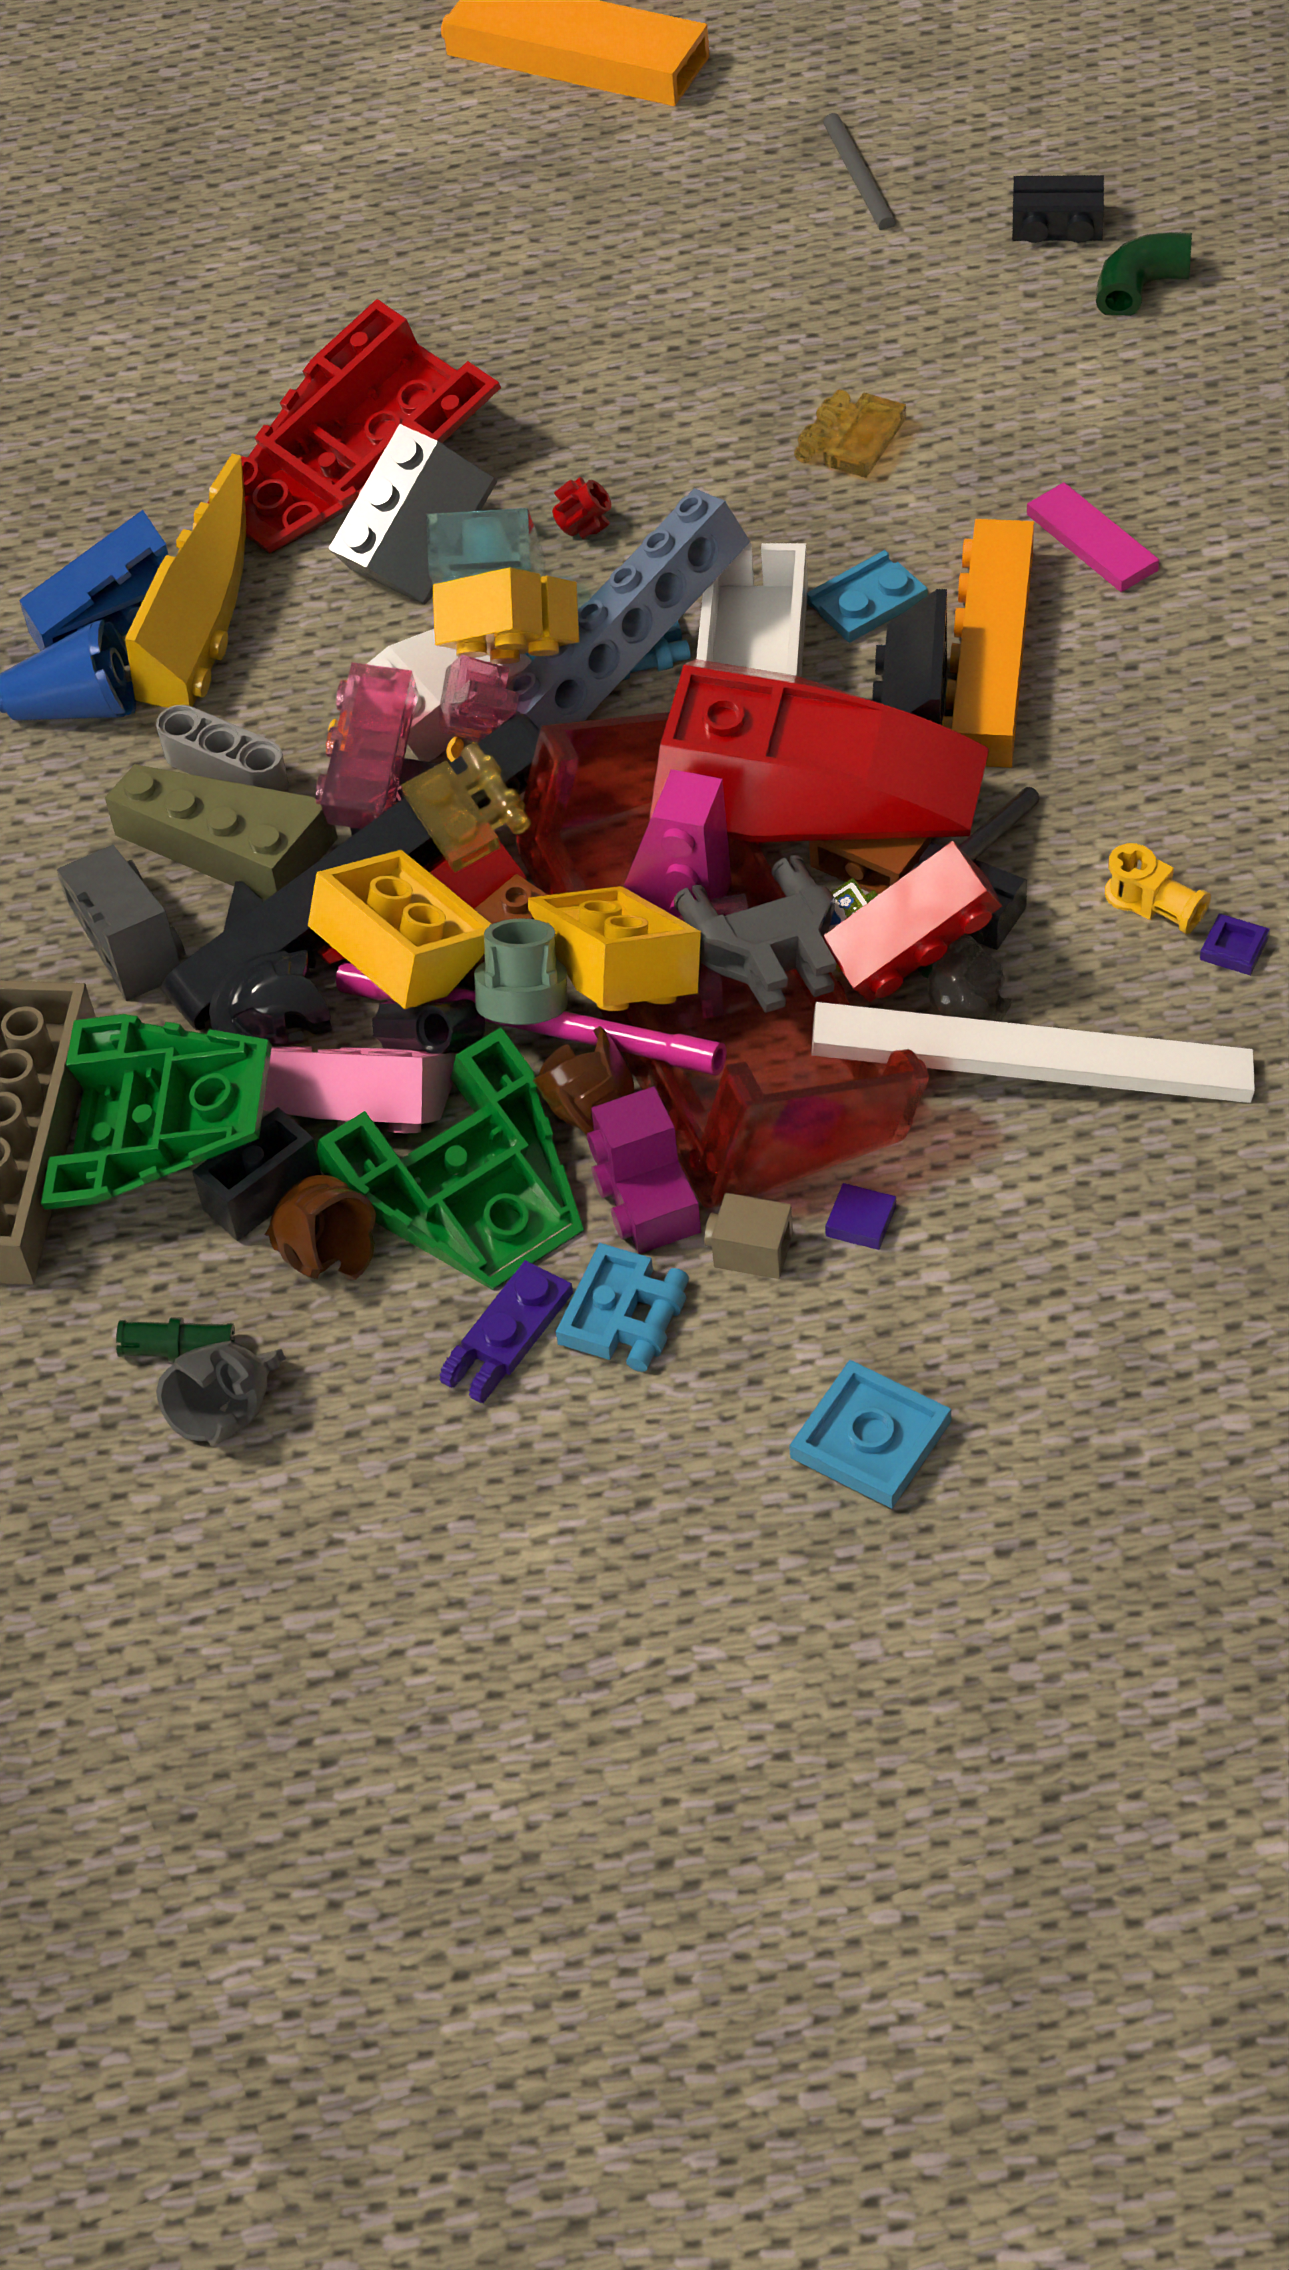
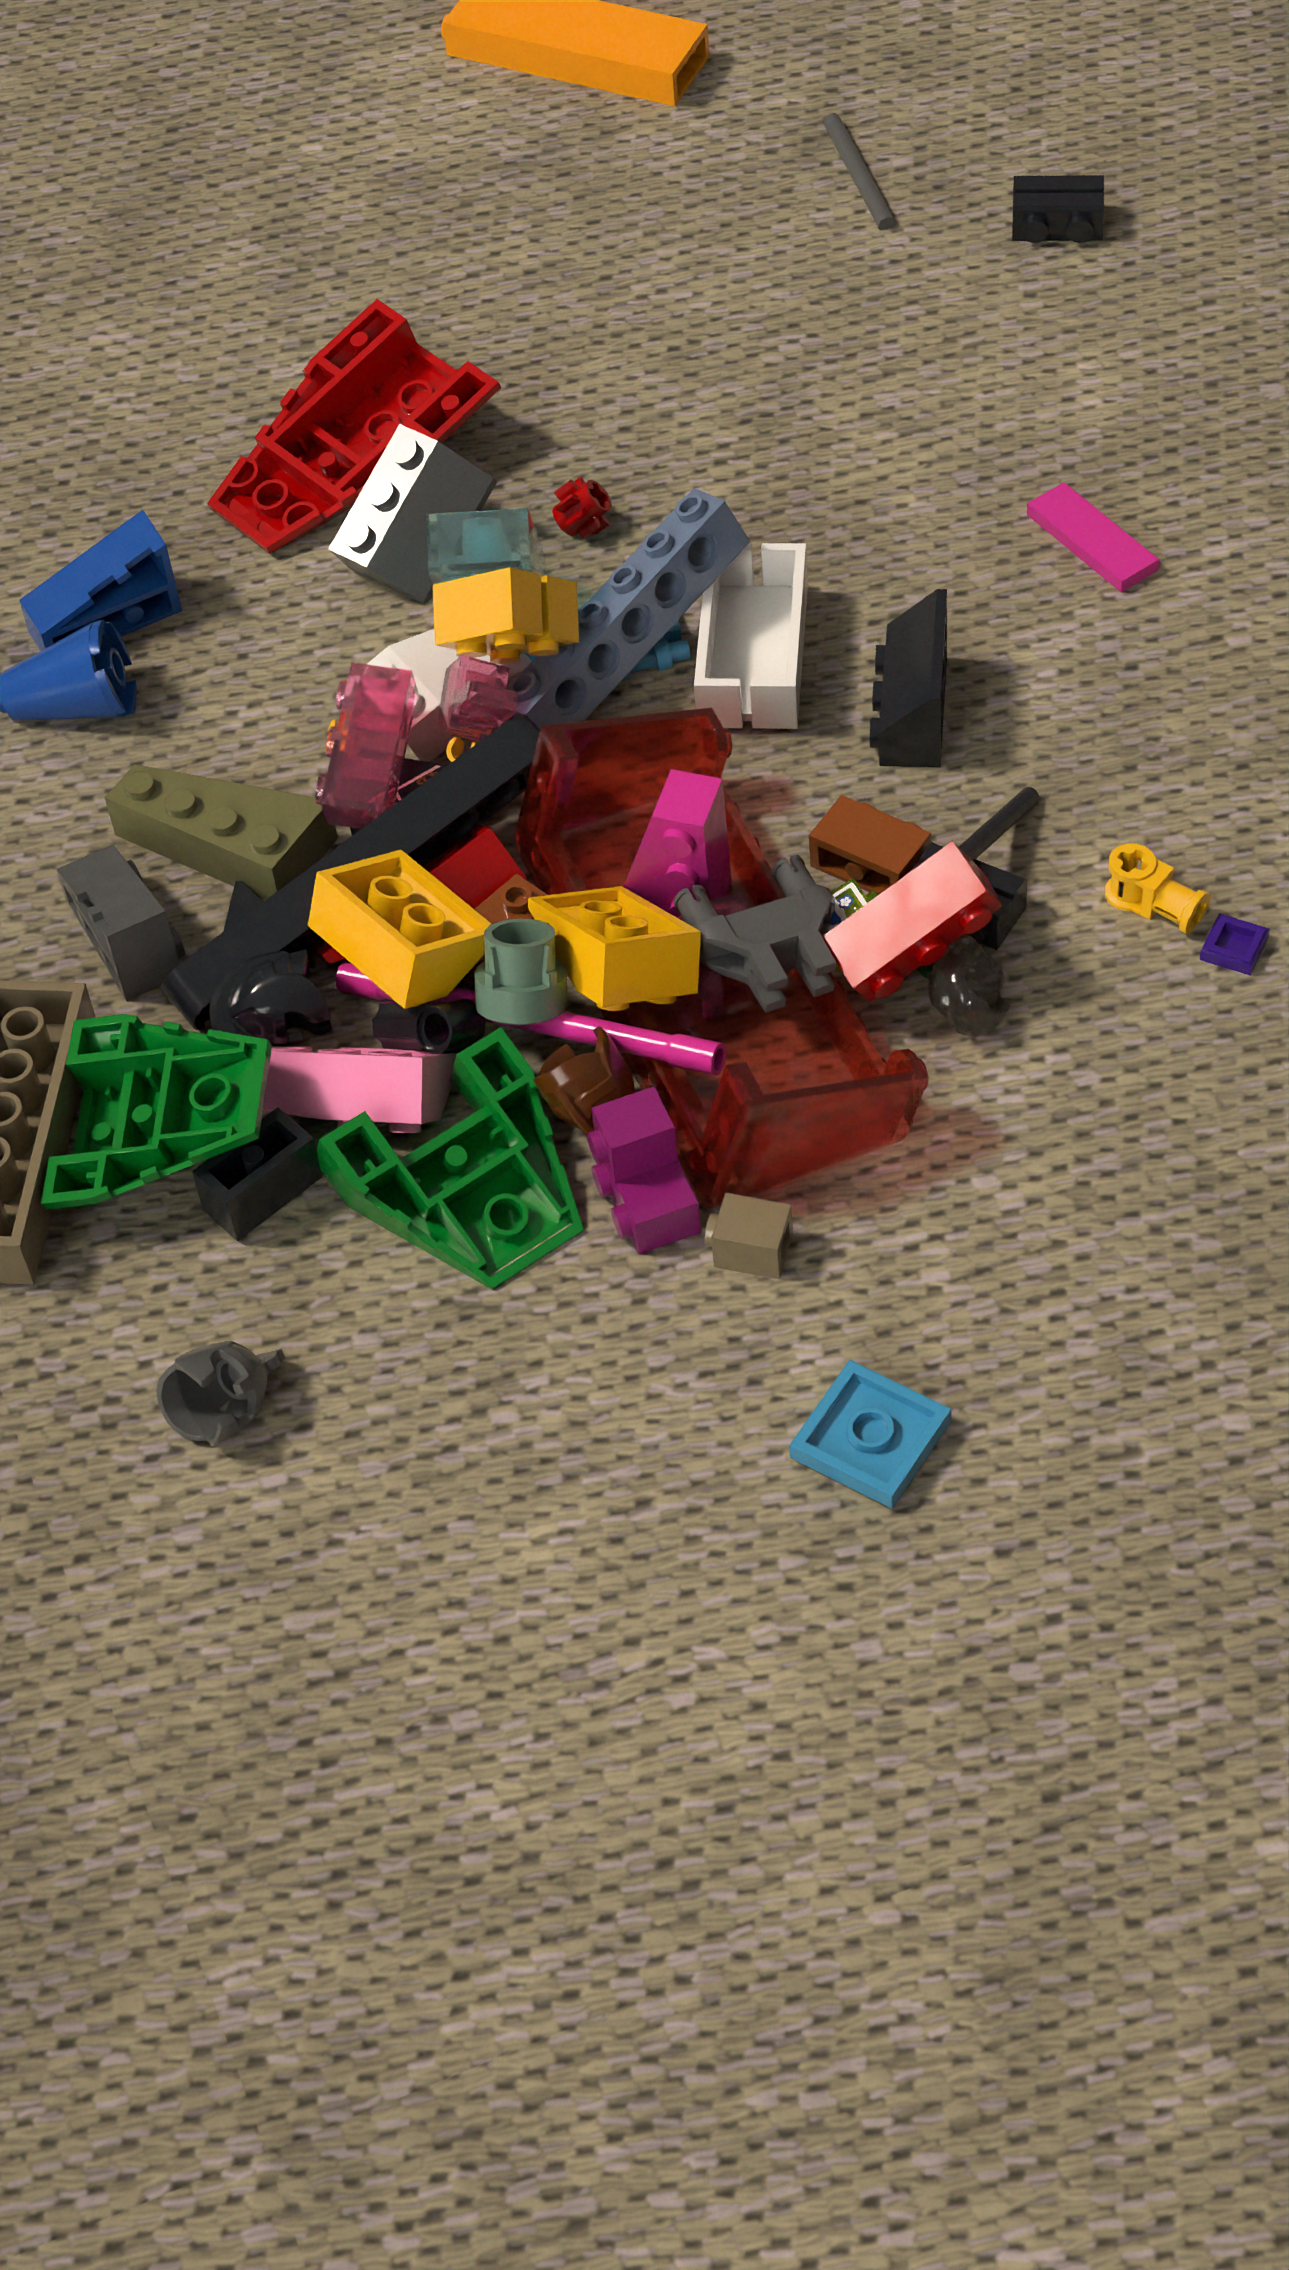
dark green pin [116,1317,235,1363] -> none
yellow wedge [125,453,246,708] -> none
light grey beam [156,705,289,792] -> none
reddish brown helmet [264,1175,376,1280] -> none
clear yellow plate [401,743,531,872] -> none
dark purple hinge [439,1260,573,1403] -> none
dark azure plate [556,1243,689,1372] -> none
red wedge [650,659,989,842] -> none
clear yellow plate [794,389,906,478] -> none
dark azure plate [807,550,928,643] -> none
white tile [811,1002,1255,1103] -> none
dark purple tile [825,1183,896,1250] -> none
light orange brick [942,519,1034,768] -> none
dark green cylinder [1096,232,1192,316] -> none

